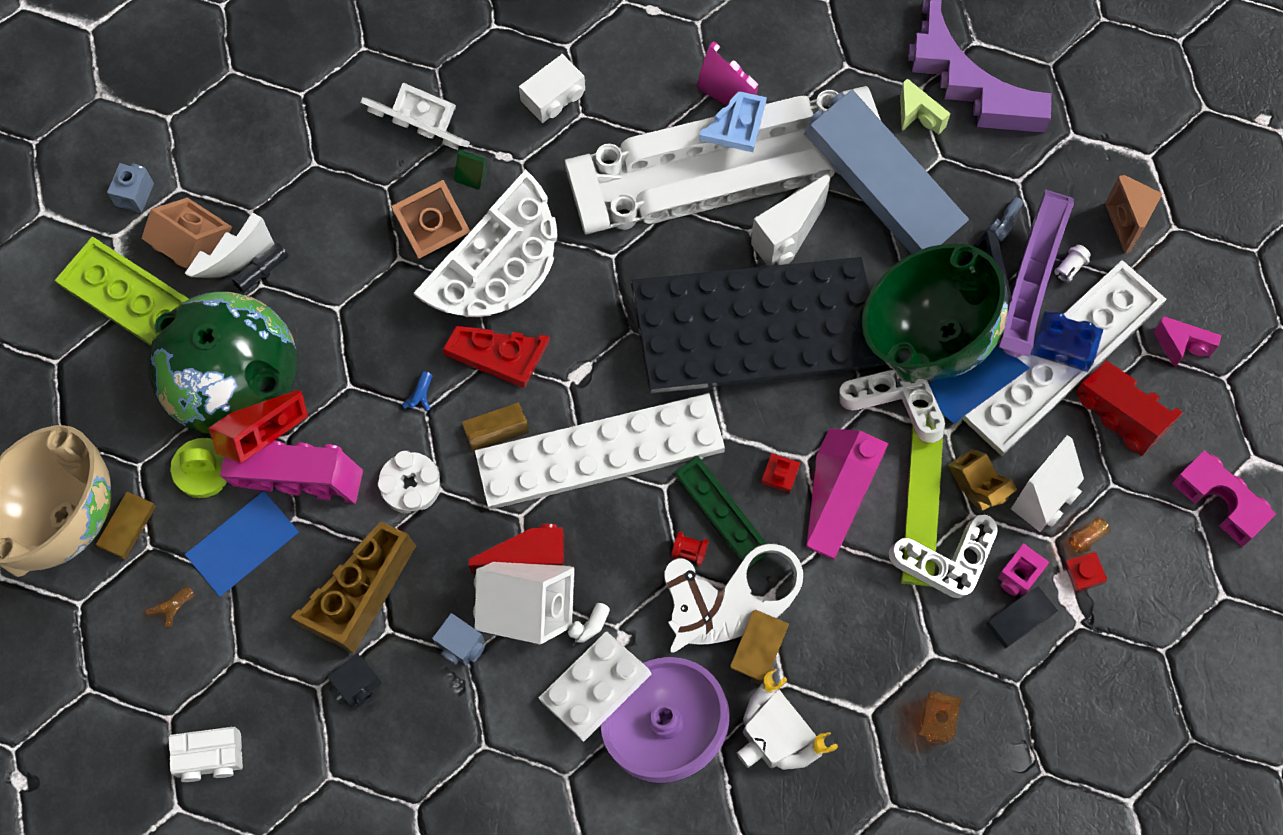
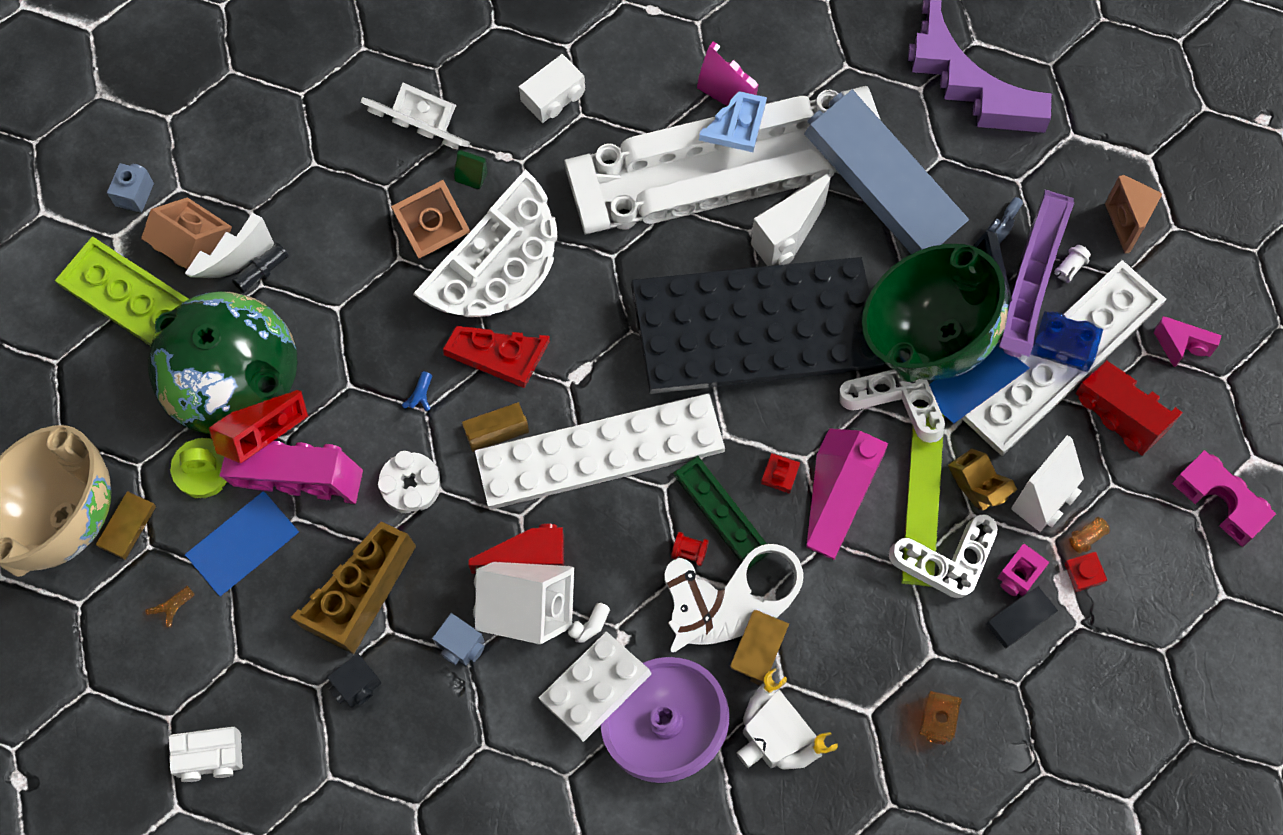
yellowish green slope [900,79,950,135] -> none

